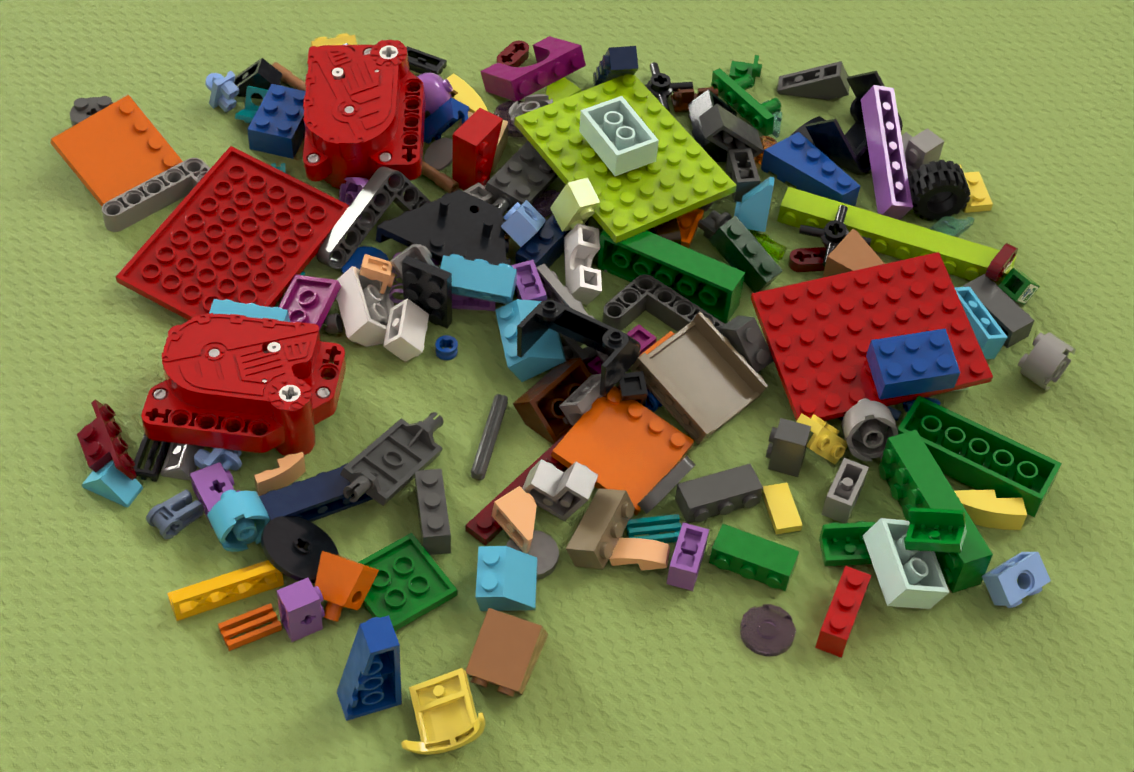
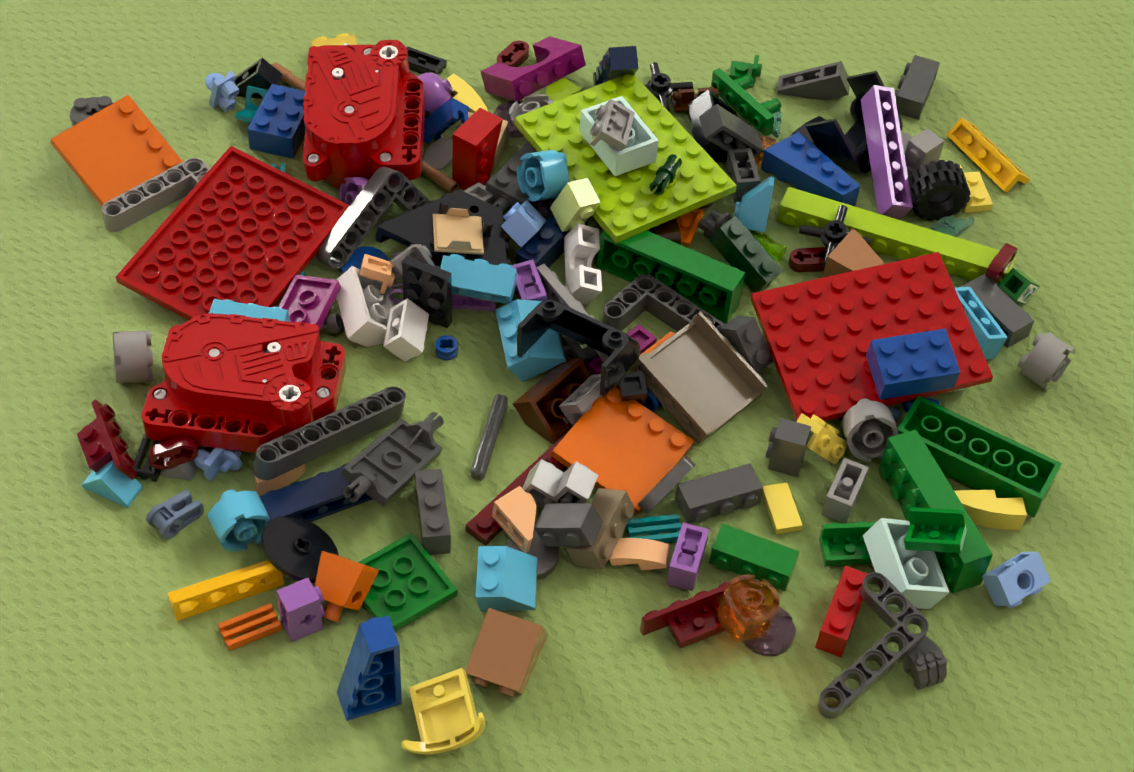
medium lavender brick [190,462,240,529] -> none
none -> light grey brick [113,331,153,383]
none -> dark red beam [149,435,198,470]
none -> dark grey beam [253,386,406,480]
none -> tan piece [432,208,484,255]
none -> medium azure brick [517,150,569,201]
none -> dark grey brick [534,503,603,547]
none -> light grey bracket [590,99,635,151]
none -> dark red bracket [640,579,743,648]
none -> dark green pin [649,154,682,195]
none -> clear orange brick [716,574,780,642]
none -> dark grey beam [818,572,929,719]
none -> dark grey brick [895,55,940,120]
none -> dark grey hand [898,633,947,690]
none -> yellow fence [946,117,1030,193]

